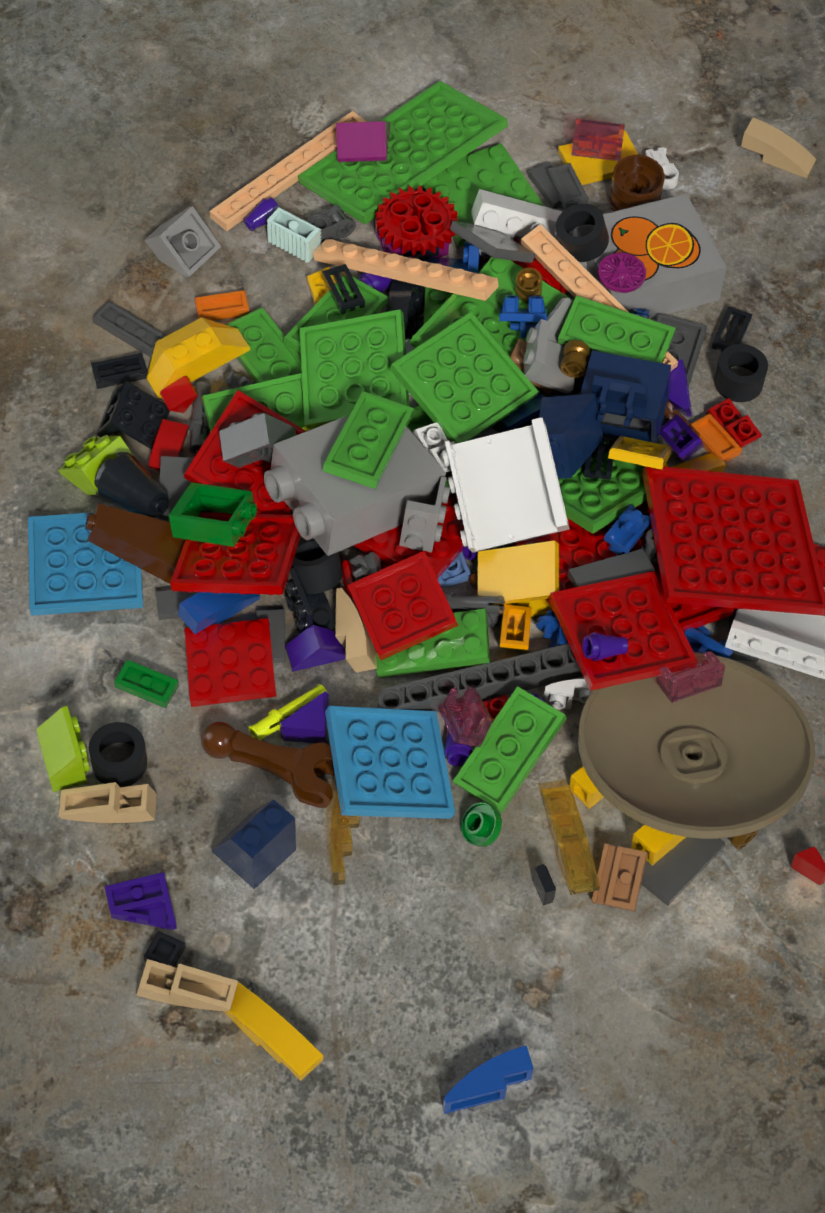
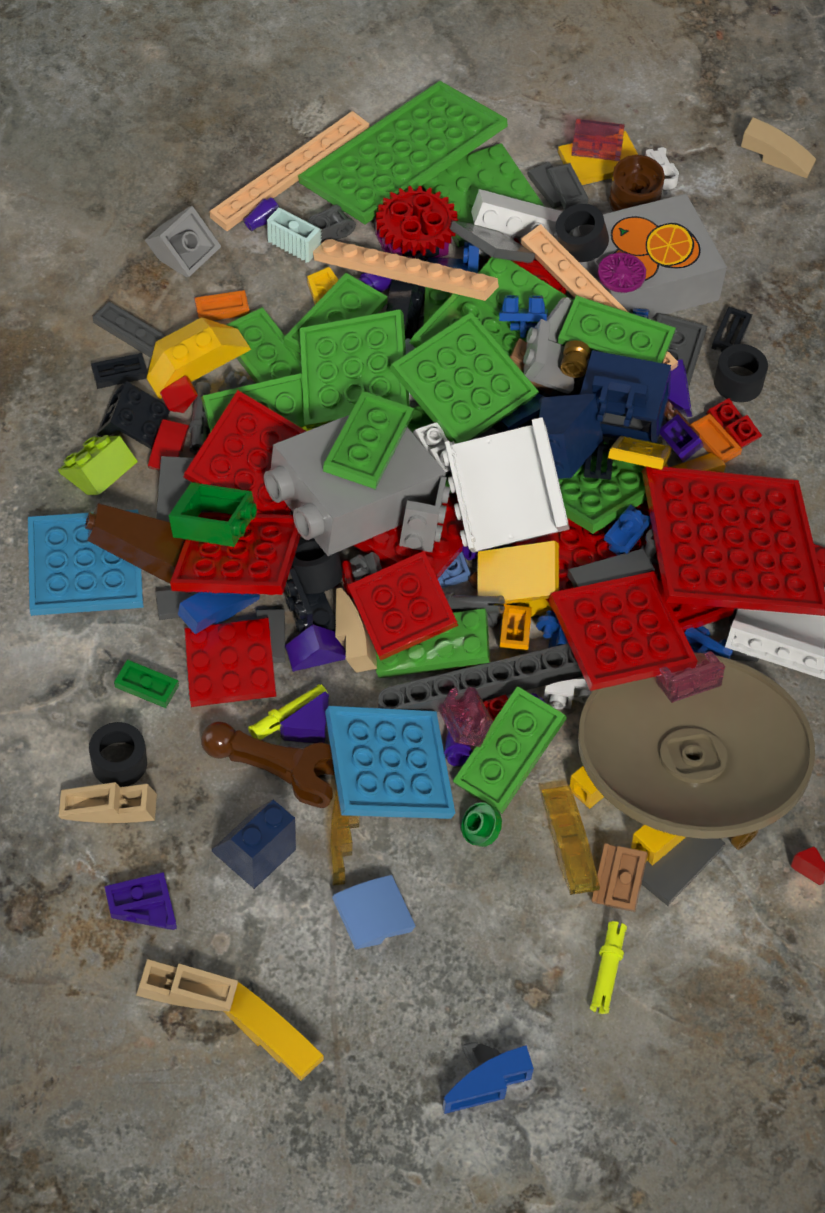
lime slope [36,706,90,792] -> none
black cone [95,452,169,517] -> none
black tile [144,931,186,967] -> none
brick [219,413,296,468] -> none
black tile [322,264,365,314] -> none
magenta slope [336,121,391,162] -> none
pearl gold wheel [516,268,542,303] -> none
black tile [532,864,556,906] -> none
dark purple cone [582,632,628,661] -> none
none -> medium blue slope [332,875,416,950]
none -> dark grey tile [462,1042,501,1070]
none -> neon yellow pin [590,921,627,1014]

